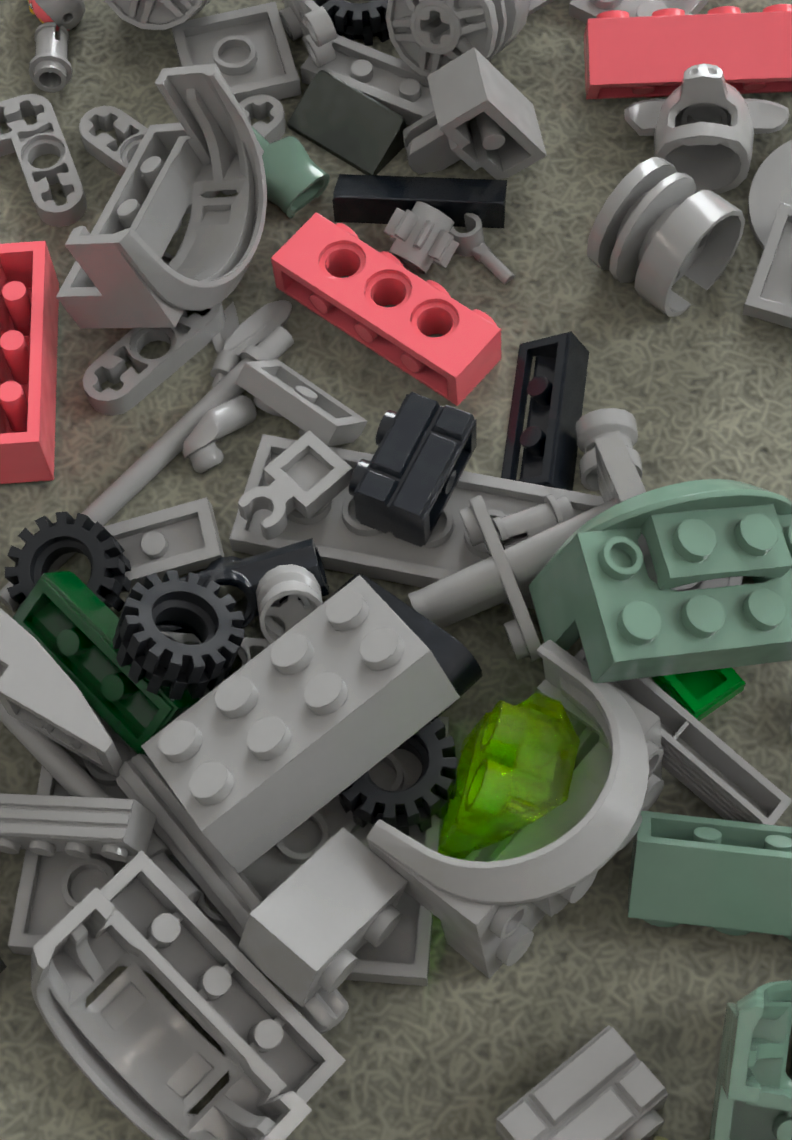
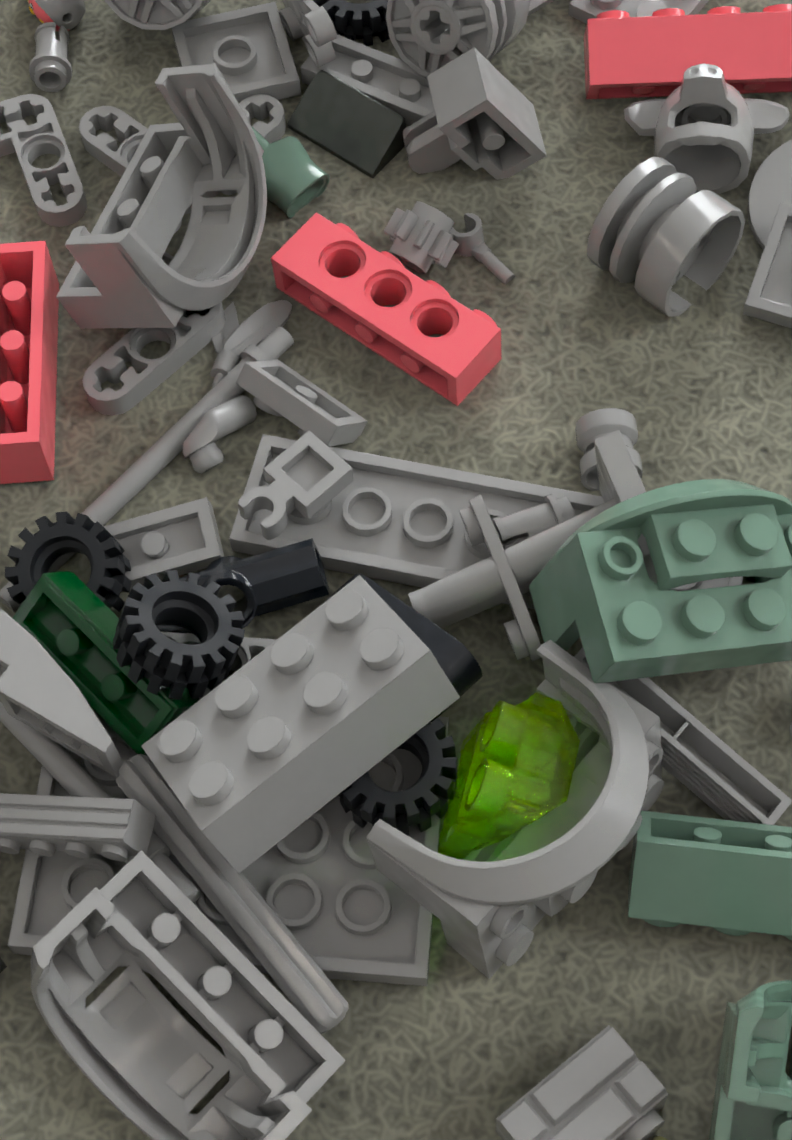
light grey brick [237,827,408,1007] -> none
light grey wheel [256,564,323,644] -> none
black slope [332,174,507,228] -> none
black brick [349,392,477,547] -> none
black slope [501,331,589,491] -> none
green tile [651,667,746,721] -> none

